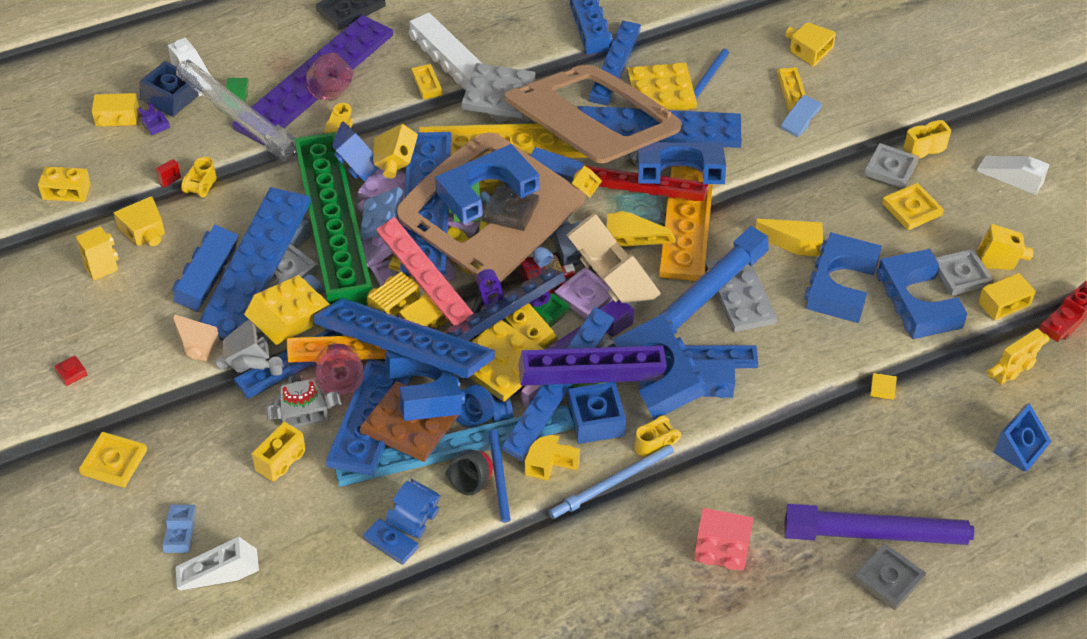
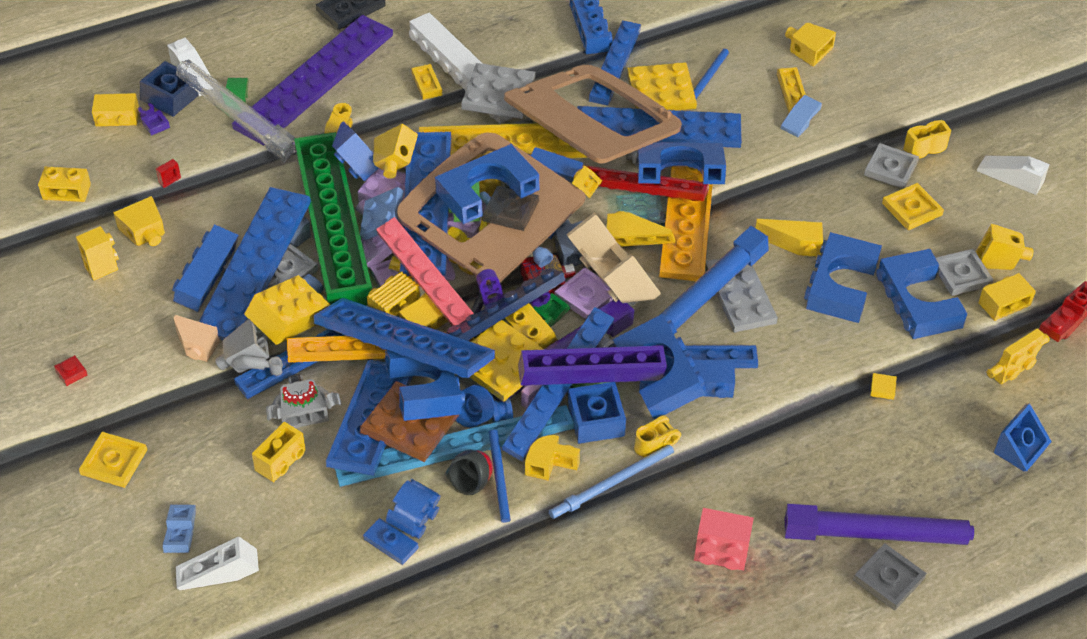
yellow piece [181,157,217,198] -> none
clear pink brick [306,52,354,101] -> none
clear pink brick [315,343,364,396] -> none

